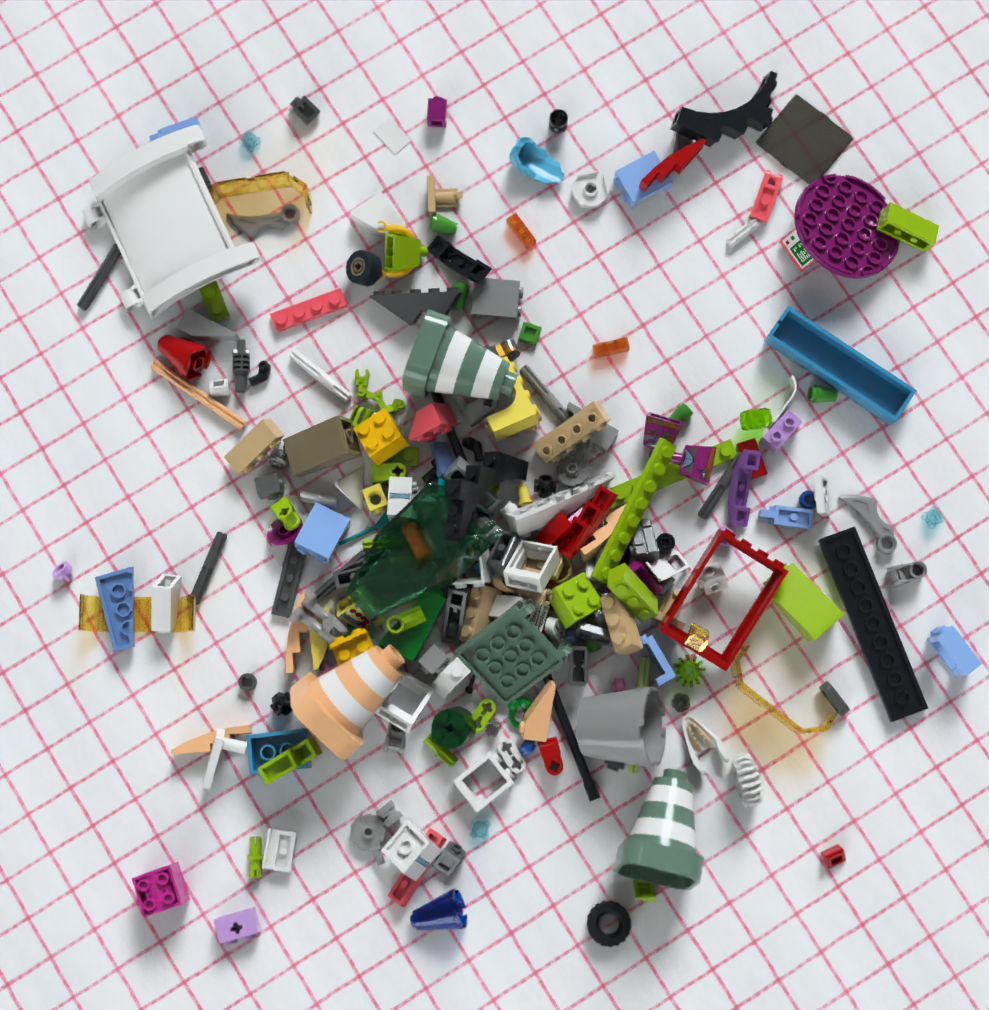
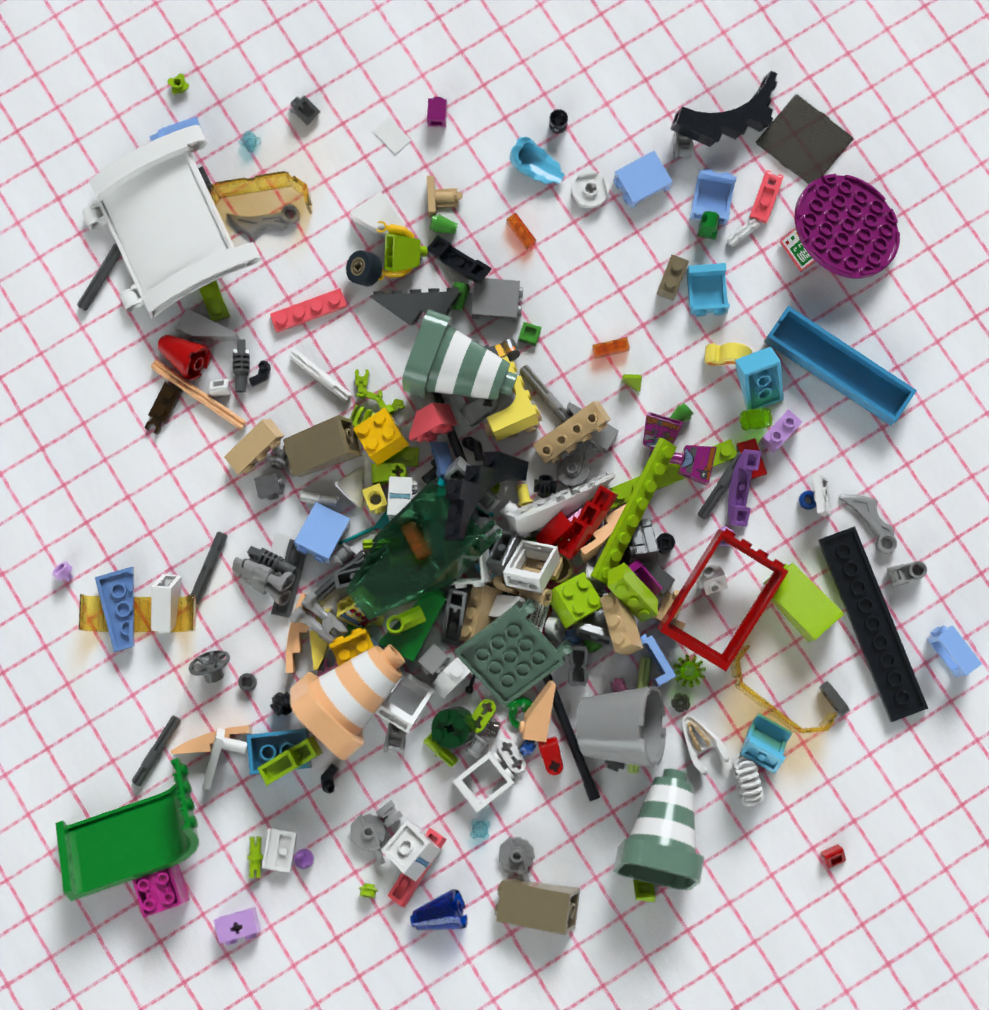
magenta dish [267,517,303,546] -> none
lime piece [270,496,301,531] -> none
dark grey bracket [433,840,466,877] -> none
black tyre [587,900,631,947] -> none
red slope [638,139,706,192] -> none
white piece [646,551,690,582] -> none
clear yellow slope [685,623,709,652] -> none
light blue hinge [758,505,814,530] -> none
white piece [770,376,797,426] -> none
bright green cone [808,384,838,403] -> none
lime brick [876,202,939,252] -> none
clear light blue plate [921,506,945,529] -> none
none -> green panel [55,758,199,901]
none -> dark grey axle [132,715,181,786]
none -> dark brown plate [145,382,183,435]
none -> lime plate [167,73,189,95]
none -> dark grey wheel [188,650,230,683]
none -> light grey piece [232,557,295,606]
none -> dark grey hinge [247,546,298,576]
none -> medium lavender plate [294,849,314,869]
none -> black arm [321,763,339,794]
none -> light grey bush [331,542,356,567]
none -> lime plate [359,883,378,898]
none -> light grey bush [465,734,490,760]
none -> dark tan slope [495,879,580,935]
none -> light grey piece [499,836,535,882]
none -> lime slope [621,374,642,391]
none -> dark tan brick [656,255,689,301]
none -> medium azure panel [686,263,730,317]
none -> light blue panel [690,169,737,225]
none -> green leg [697,211,719,240]
none -> light yellow animal [704,342,752,366]
none -> medium azure slope [735,346,784,413]
none -> medium azure panel [740,713,792,774]

